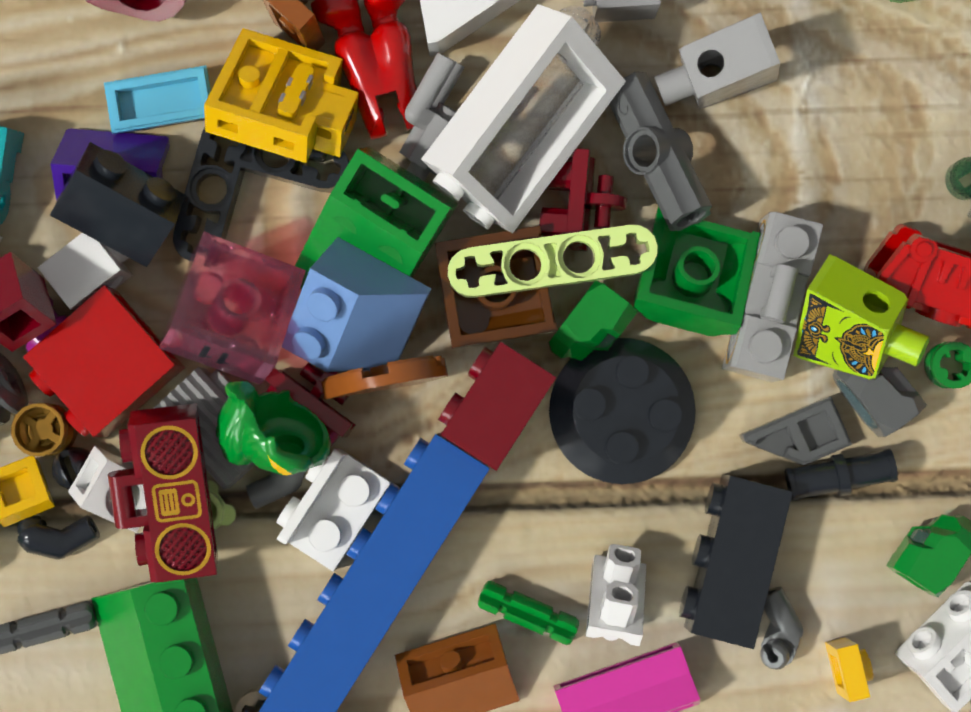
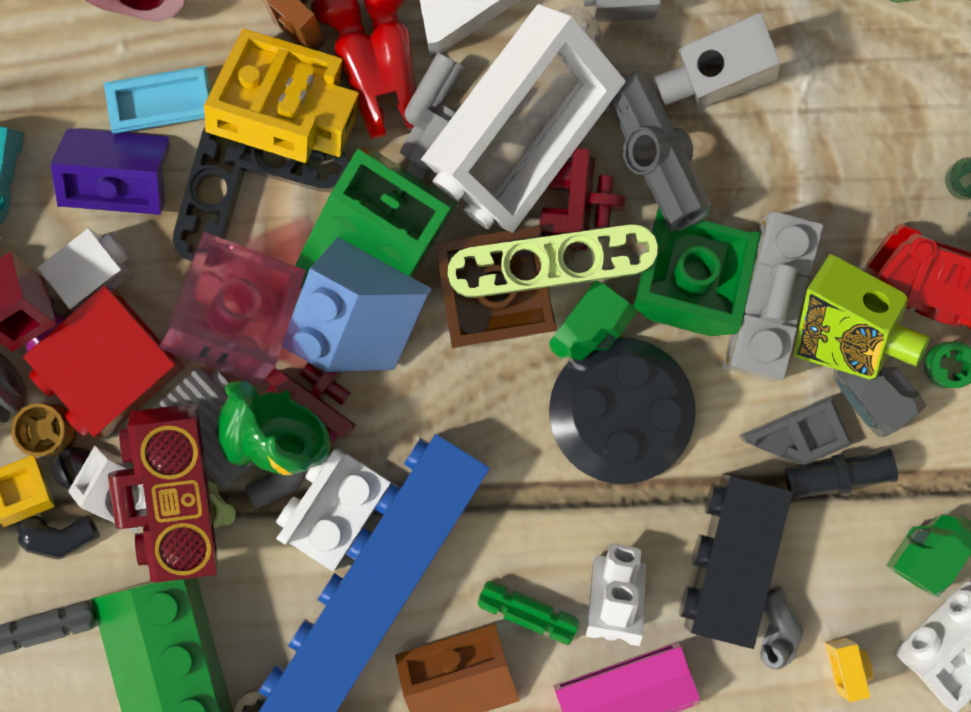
black brick [50,142,186,267] -> none
dark orange tile [321,355,448,400] -> none
dark red brick [438,341,557,471] -> none

